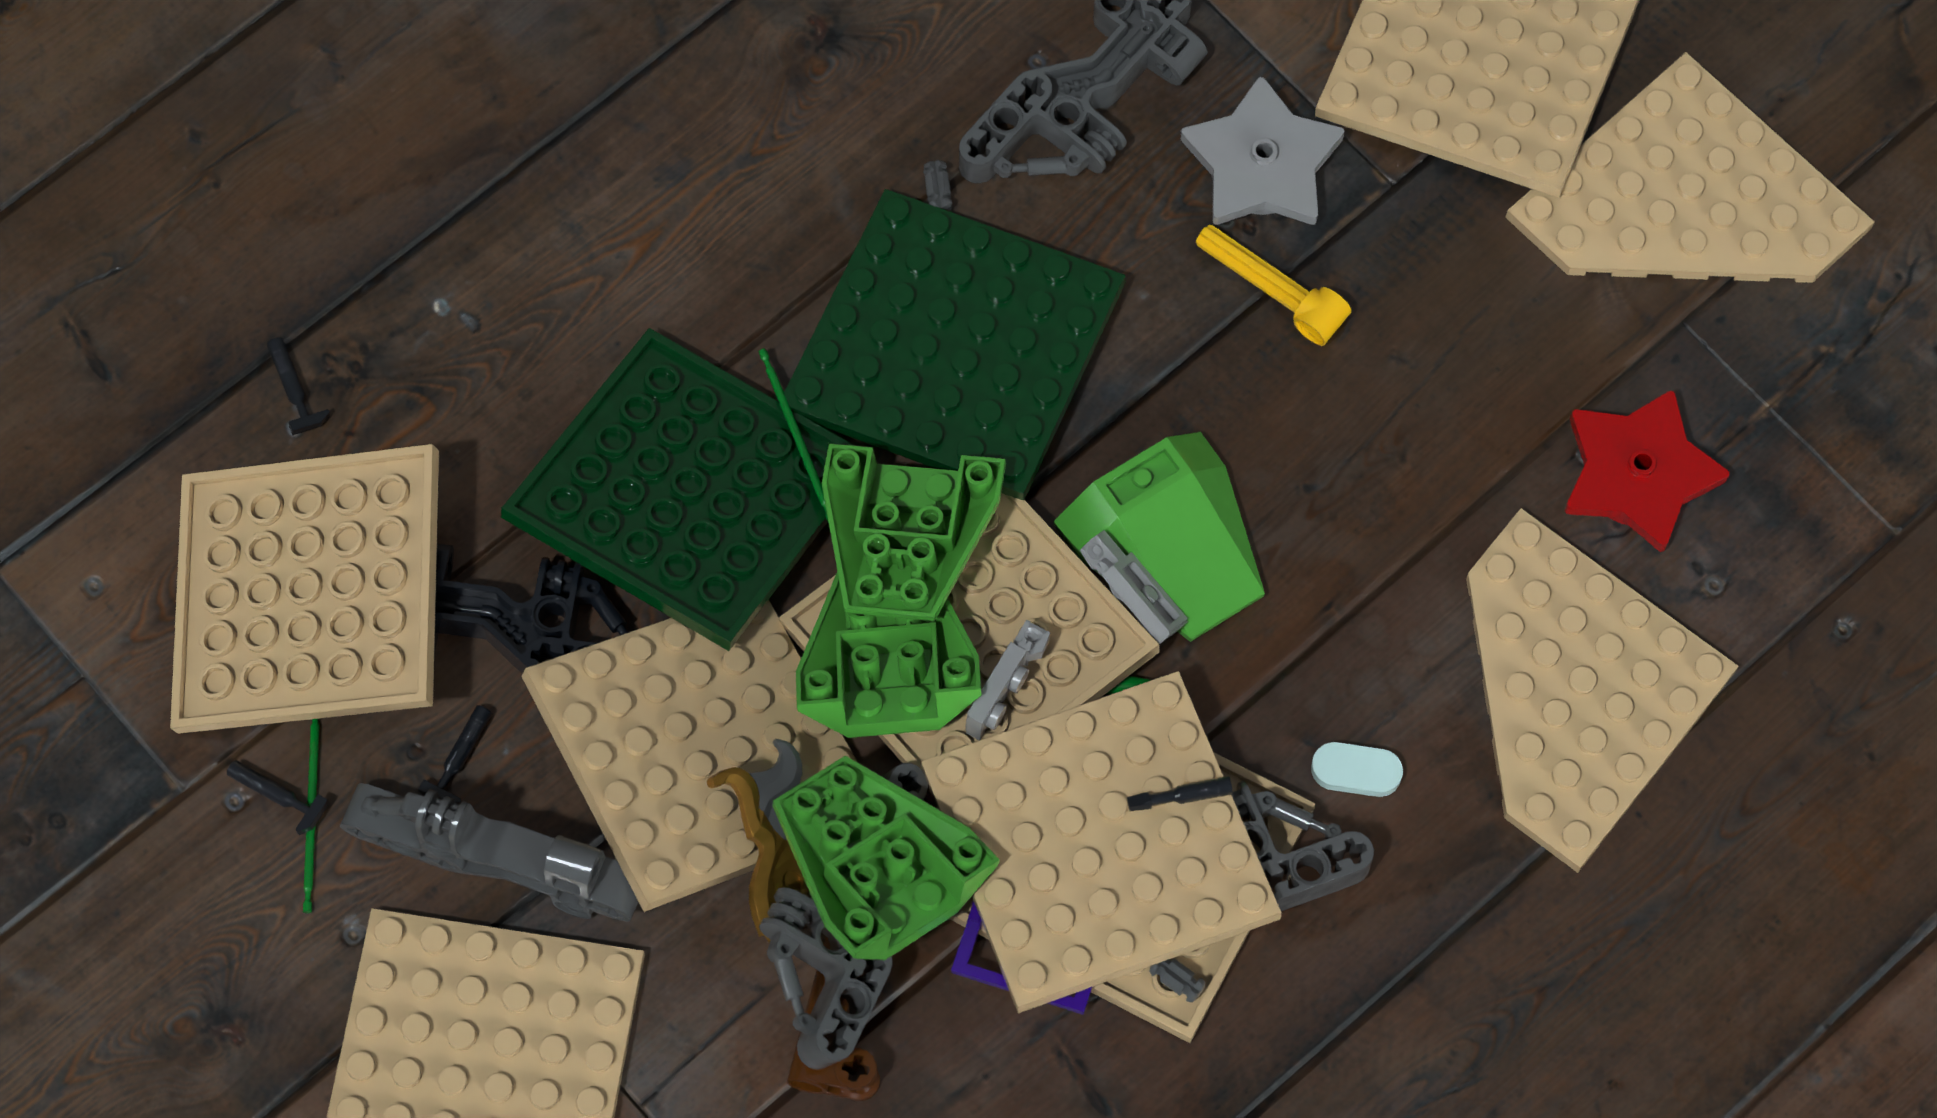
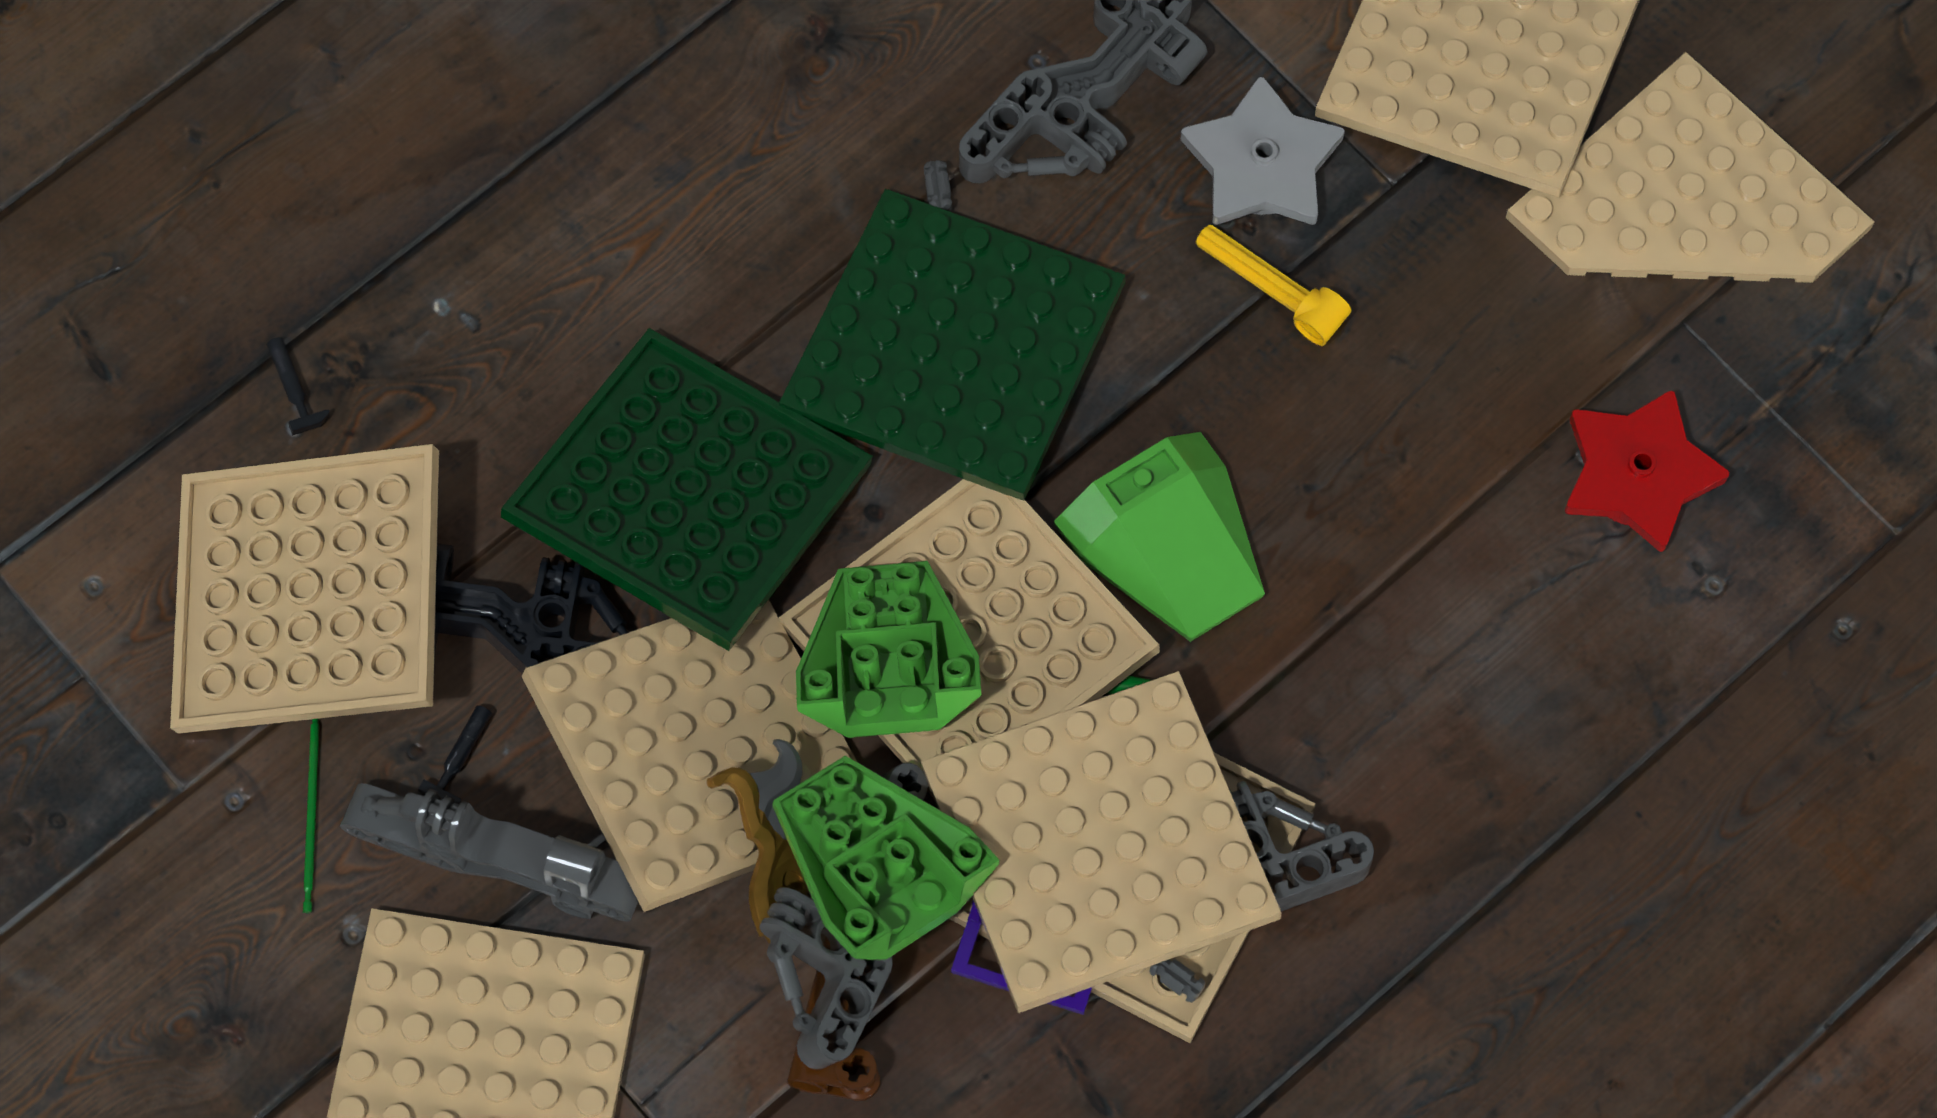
black piece [227,760,330,835] -> none
green piece [758,348,829,523] -> none
bright green wedge [822,444,1006,621] -> none
light grey hinge [965,620,1050,741] -> none
light grey hinge [1080,530,1188,644] -> none
black piece [1127,776,1233,811] -> none
light aqua tile [1311,742,1403,797] -> none
tan plate [1466,508,1739,873] -> none

